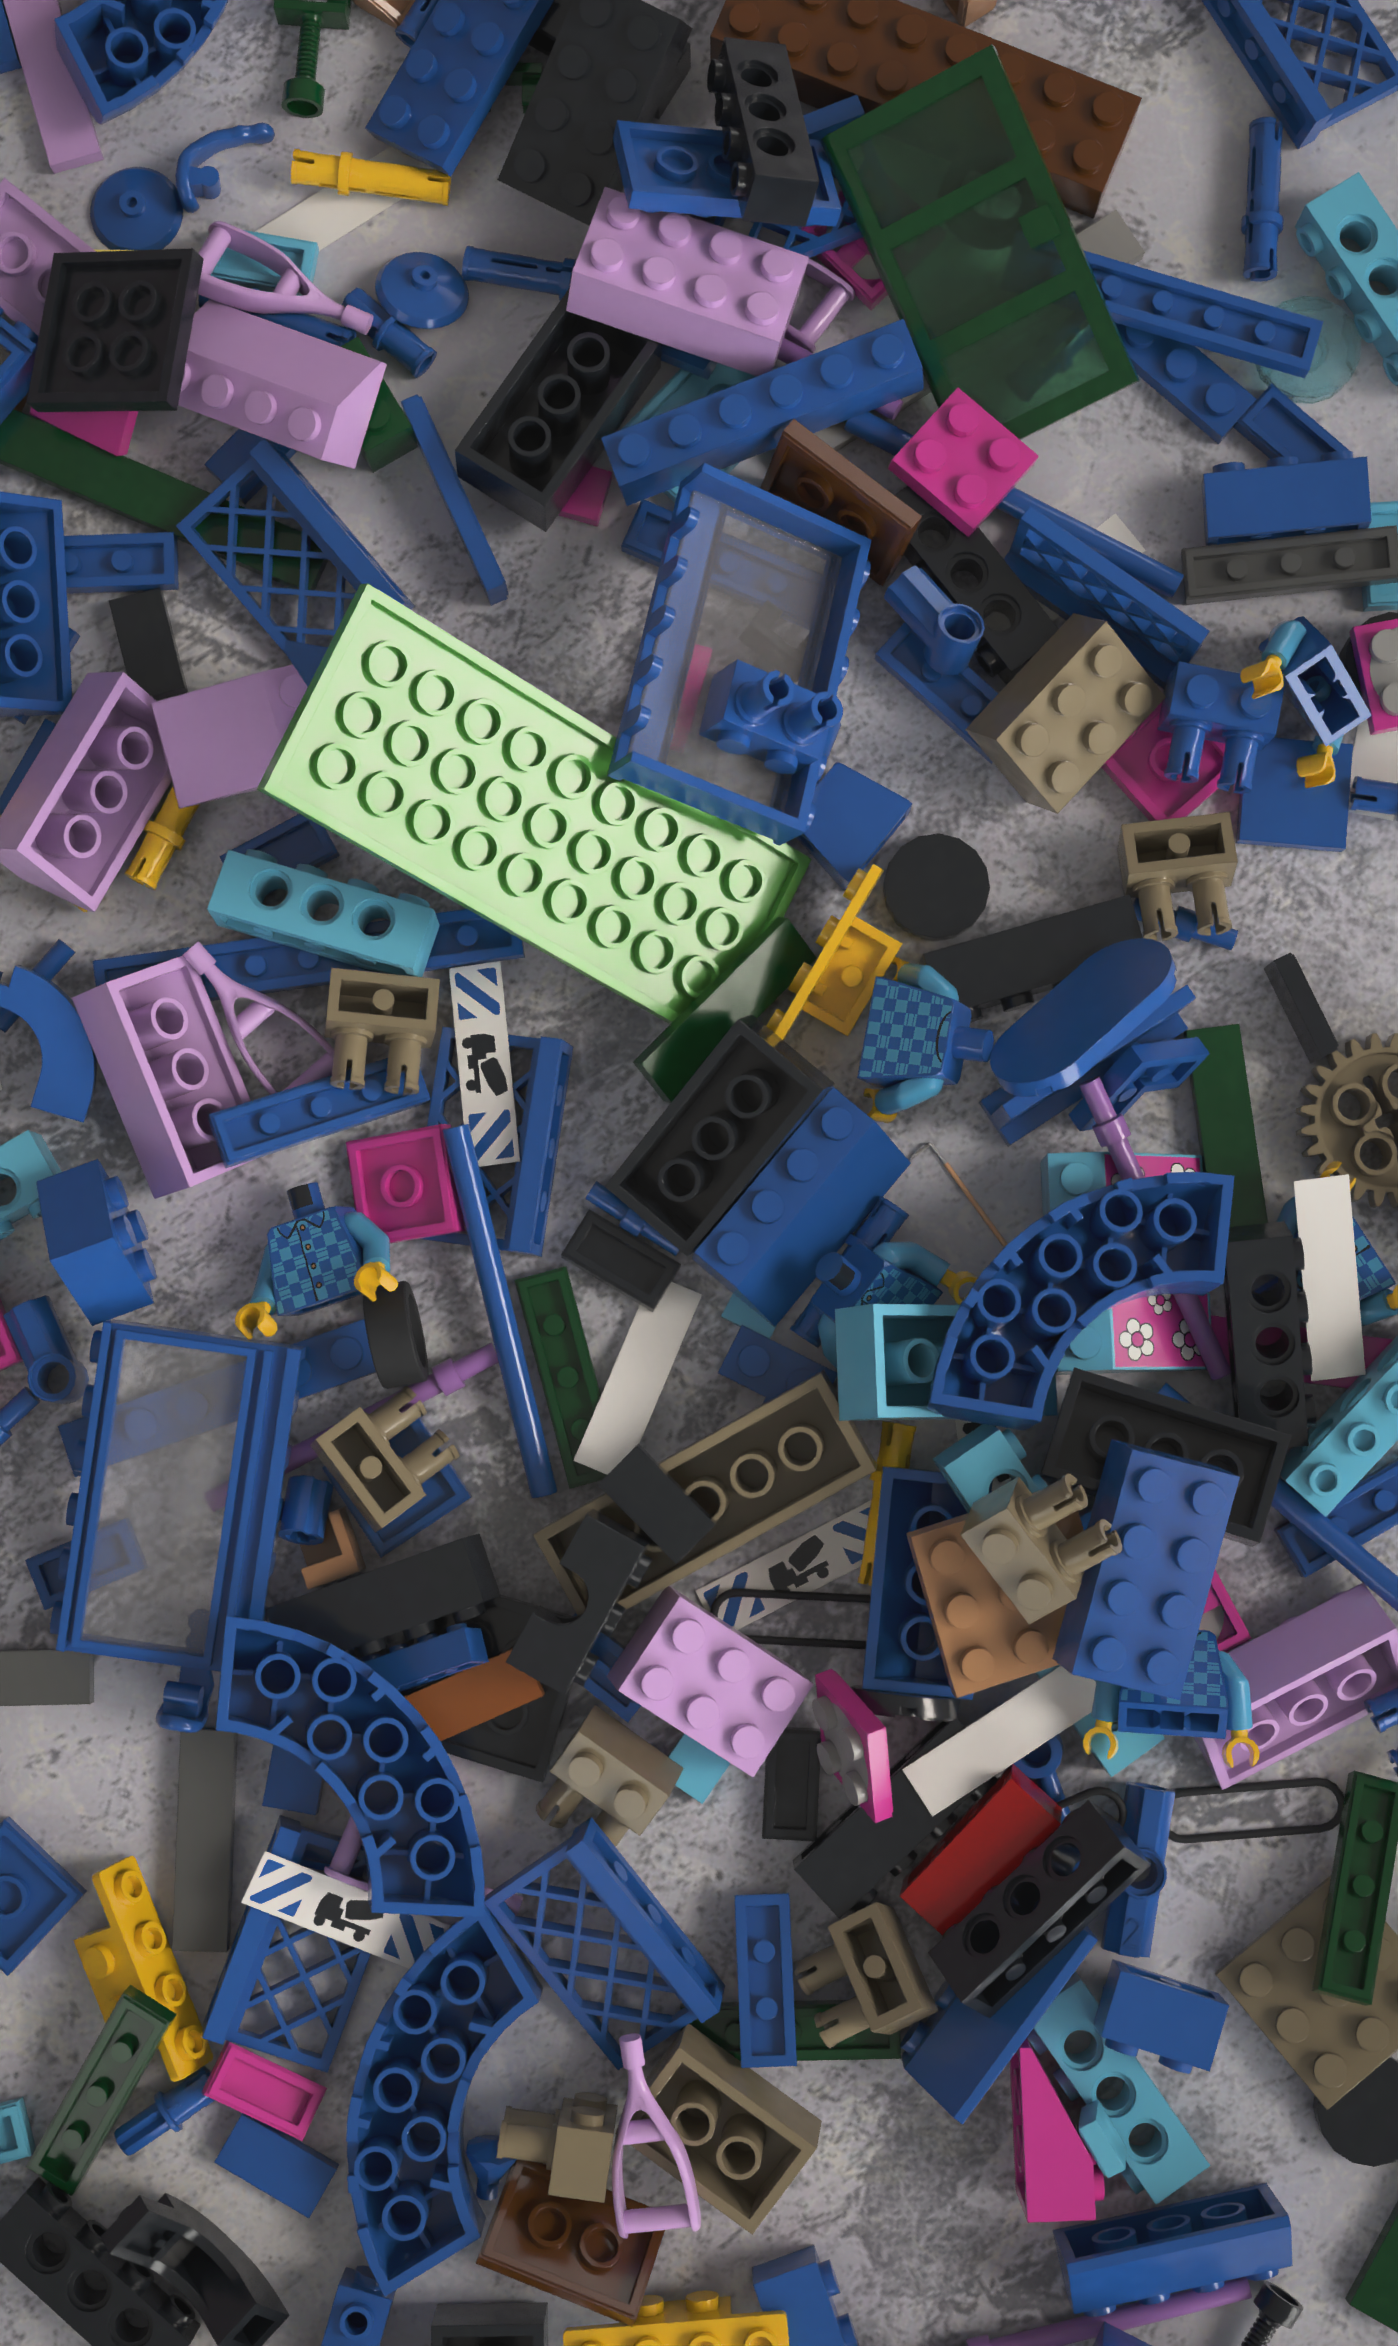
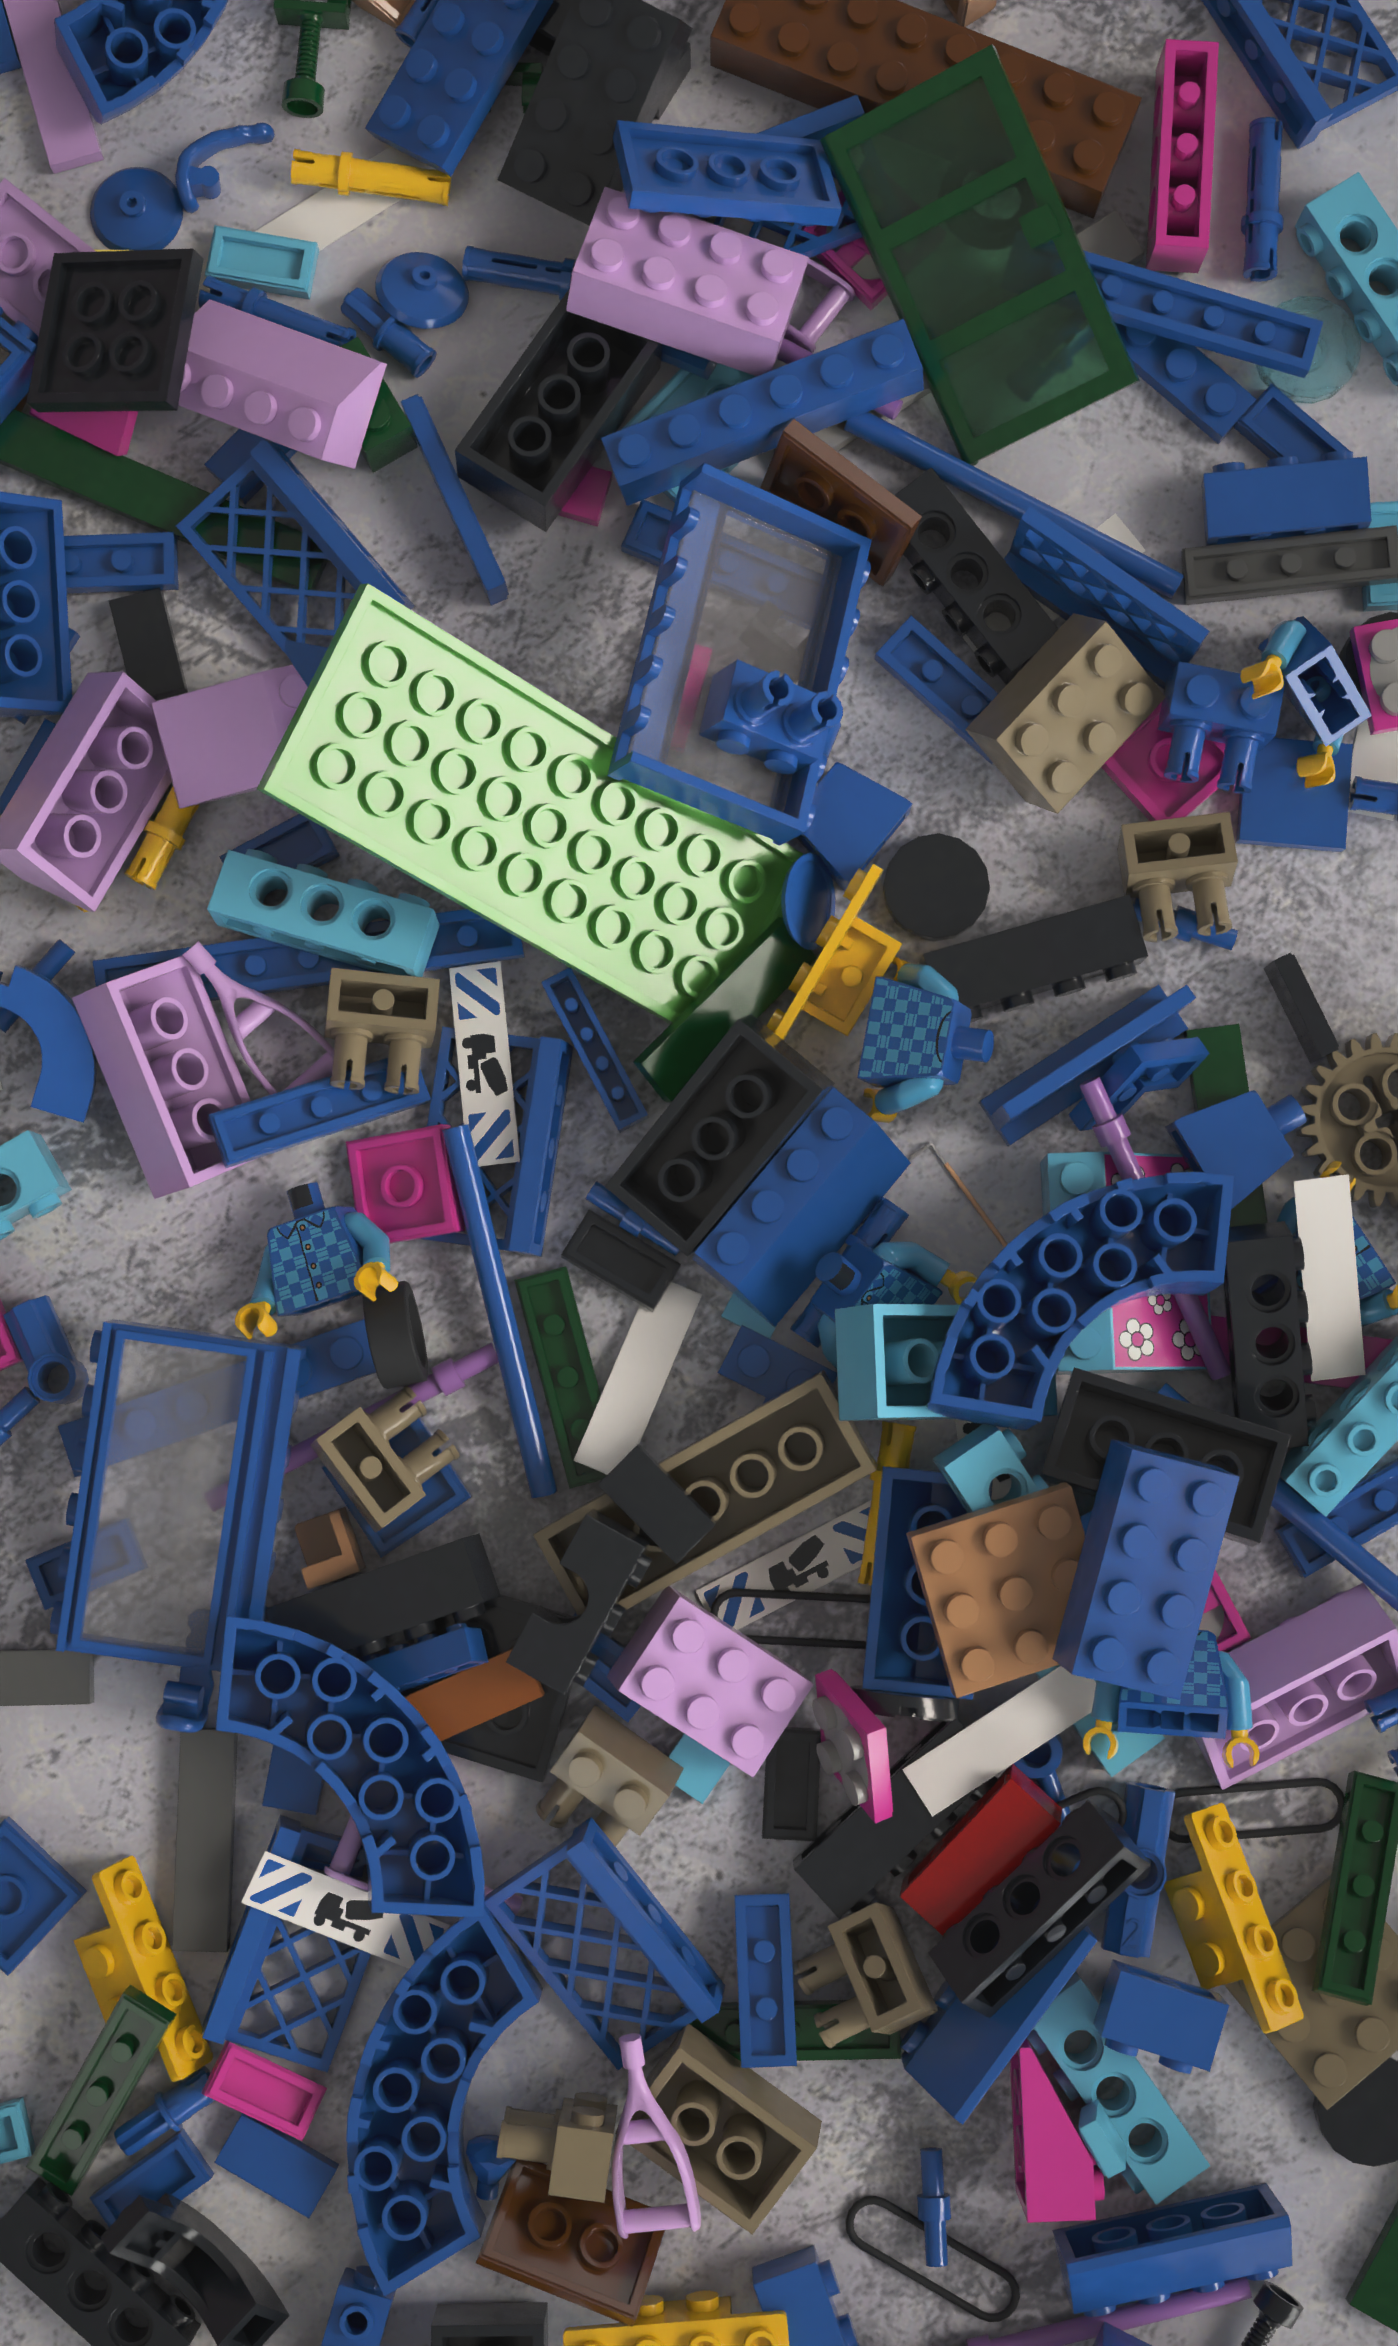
blue brick [36,1159,157,1326] -> none
lavender piece [198,221,373,335] -> none
blue piece [278,1475,334,1545] -> none
black brick [707,37,819,227] -> none
blue piece [884,565,985,675] -> none
dark pink plate [888,387,1039,538] -> none
dark tan brick [960,1473,1122,1624] -> none
blue tile [990,938,1177,1097] -> none
none -> blue tile [90,2128,214,2227]
none -> blue piece [541,967,649,1133]
none -> blue piece [781,853,835,950]
none -> black piece [845,2196,1020,2322]
none -> blue bar [917,2147,951,2267]
none -> dark pink brick [1146,39,1219,273]
none -> yellow bracket [1164,1803,1304,2034]
none -> blue torso [1165,1090,1307,1209]

